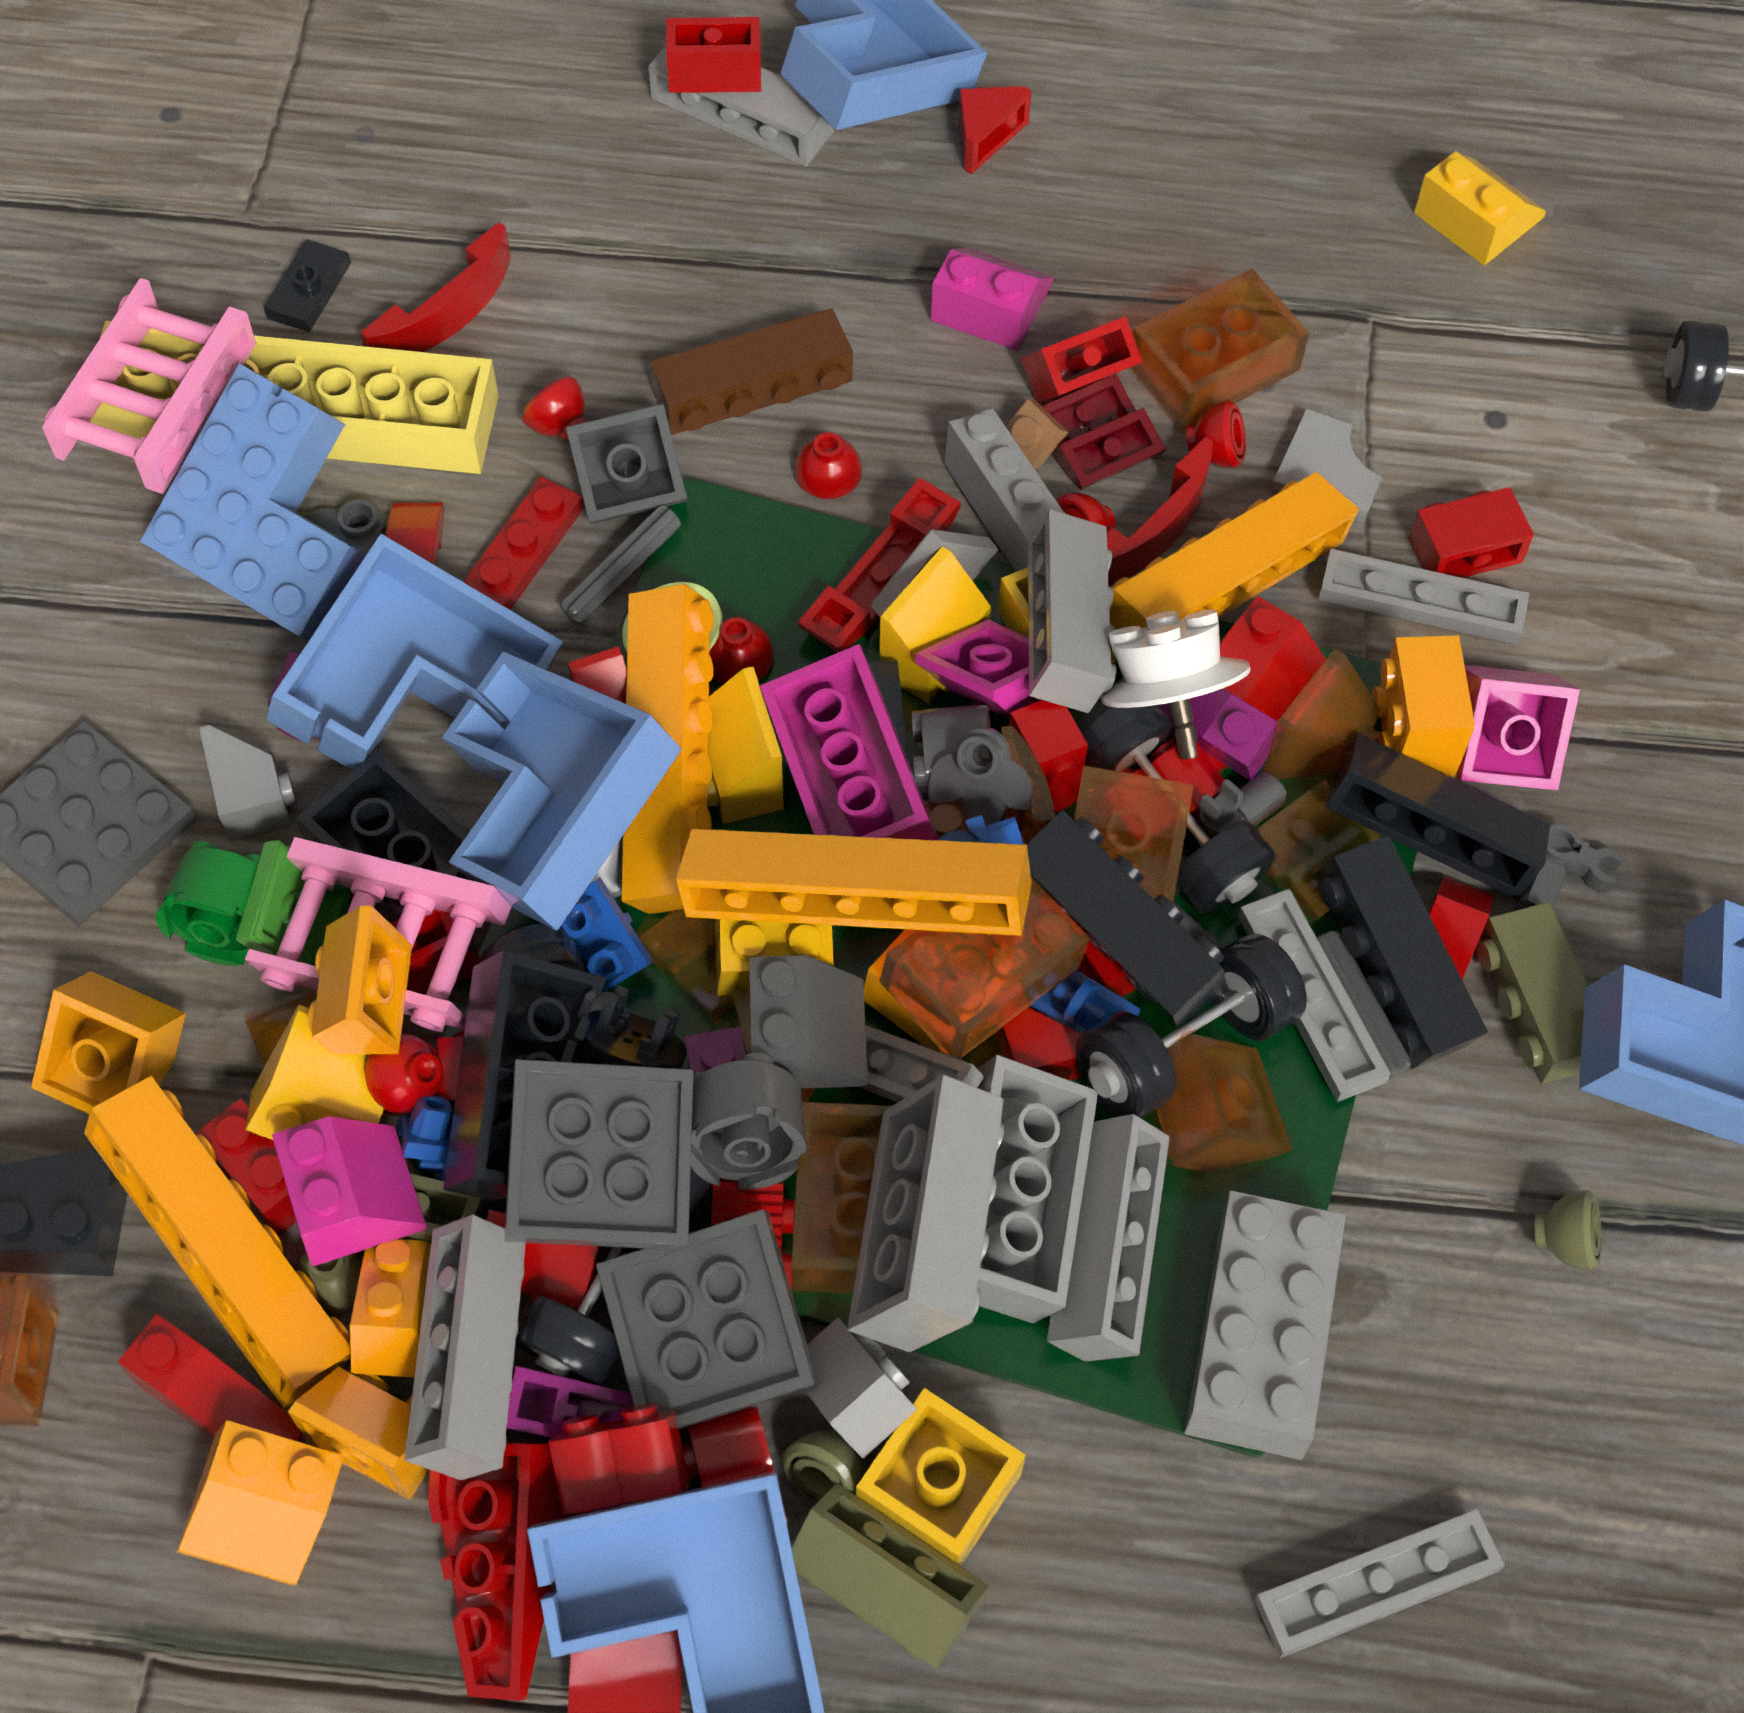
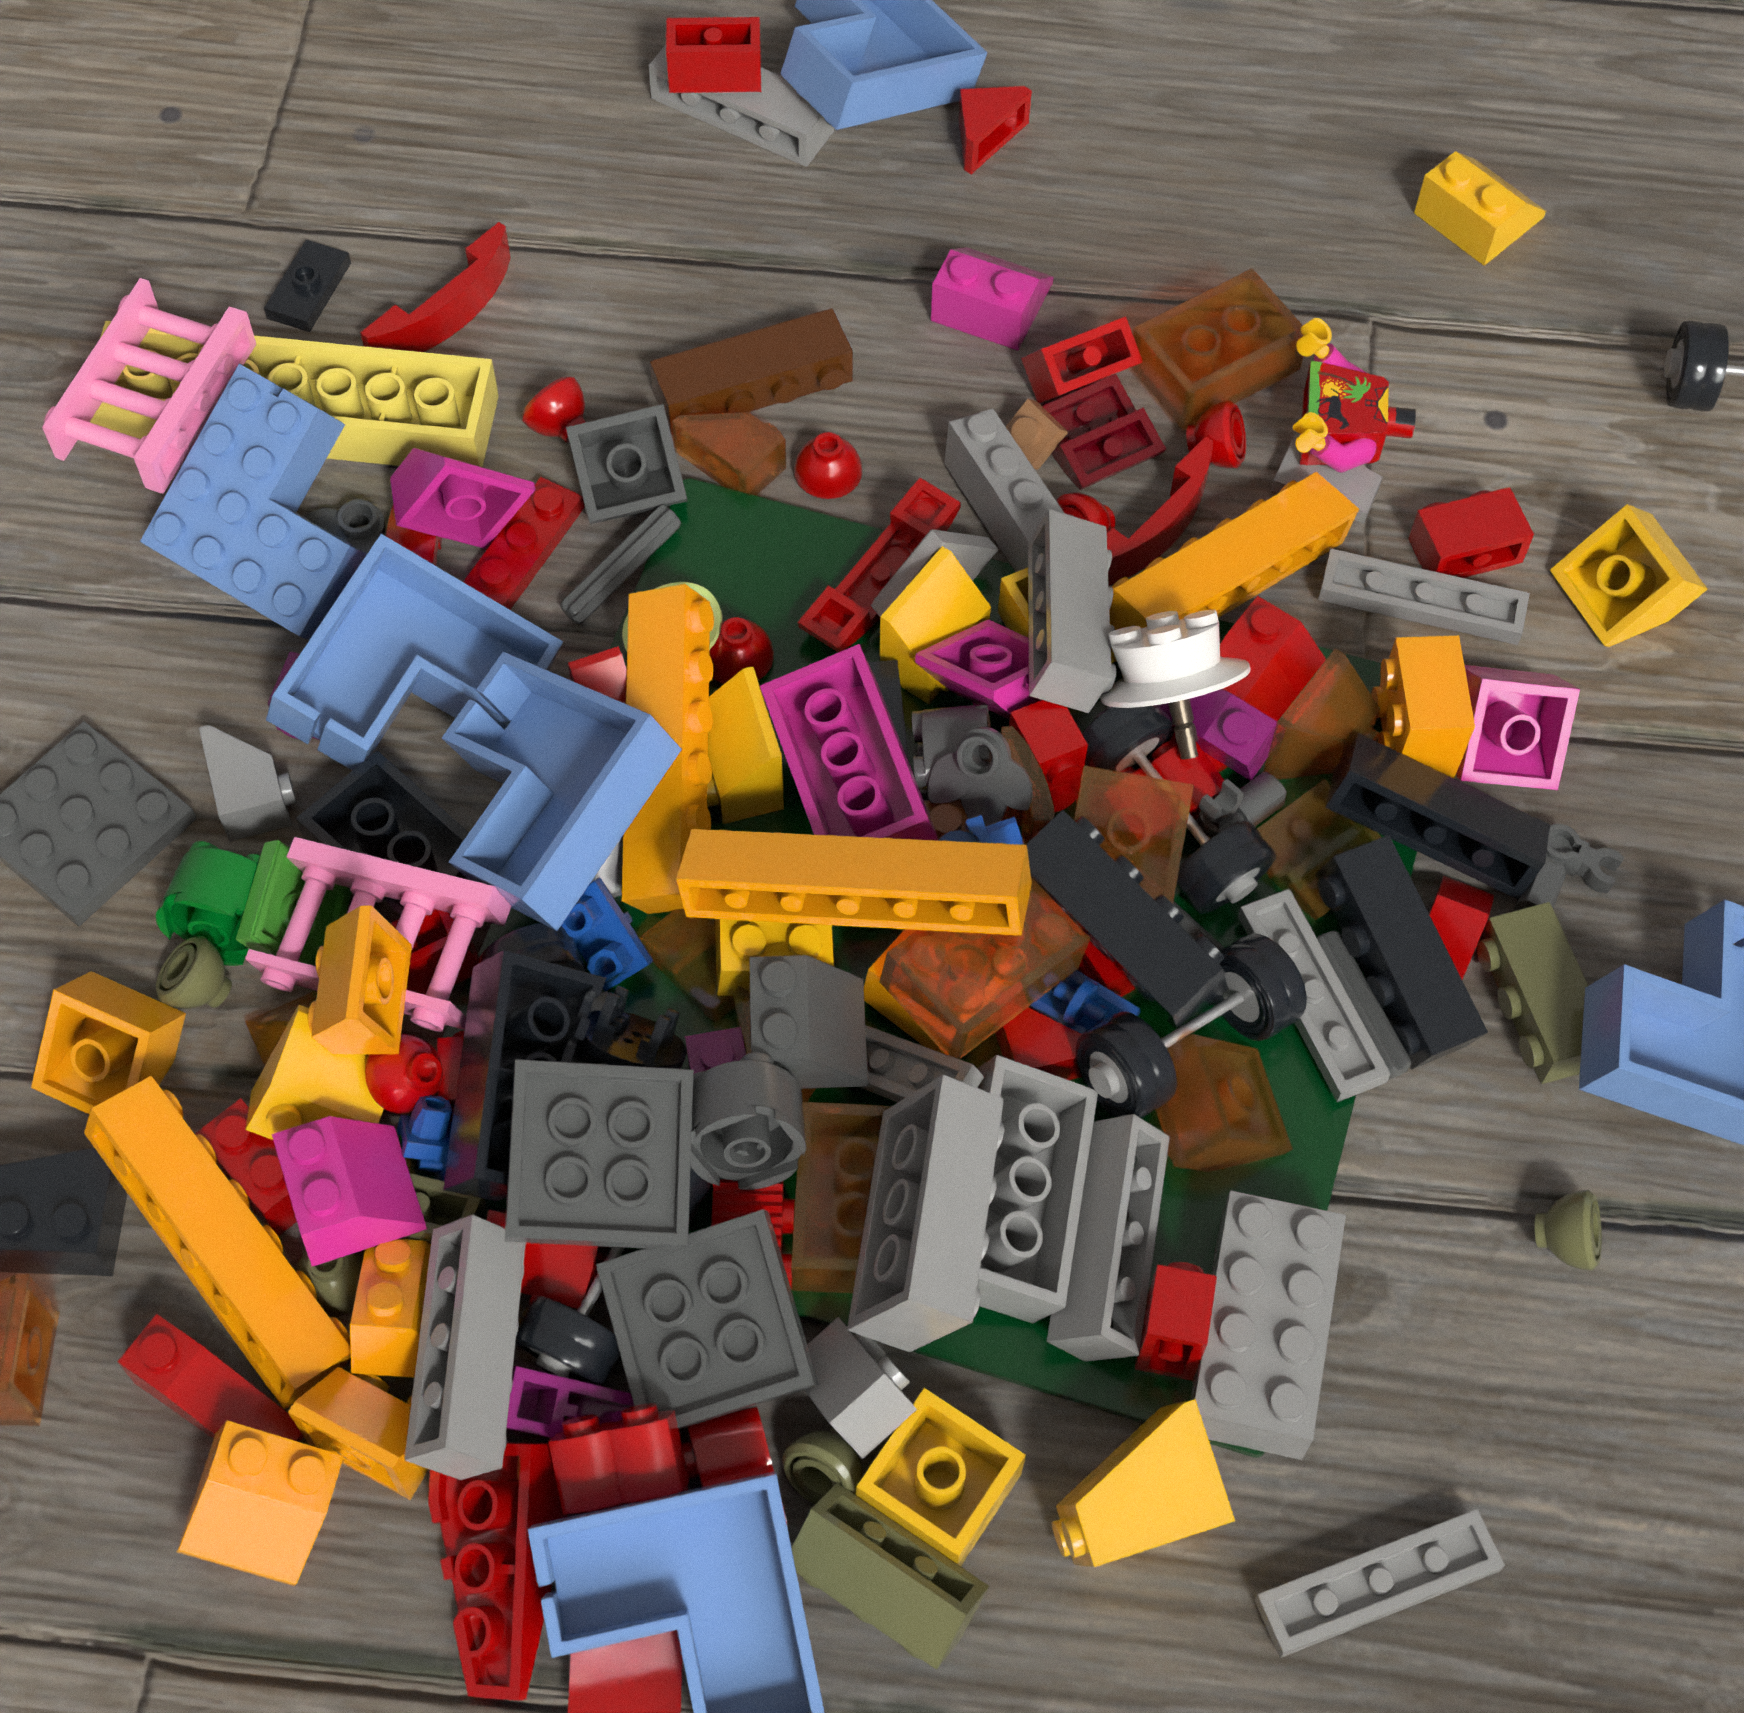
none -> olive brick [156,936,232,1009]
none -> dark pink slope [390,448,535,549]
none -> clear orange slope [672,412,786,496]
none -> yellow slope [1052,1399,1235,1567]
none -> red brick [1135,1262,1217,1381]
none -> torso [1292,318,1416,473]
none -> yellow slope [1550,504,1708,647]

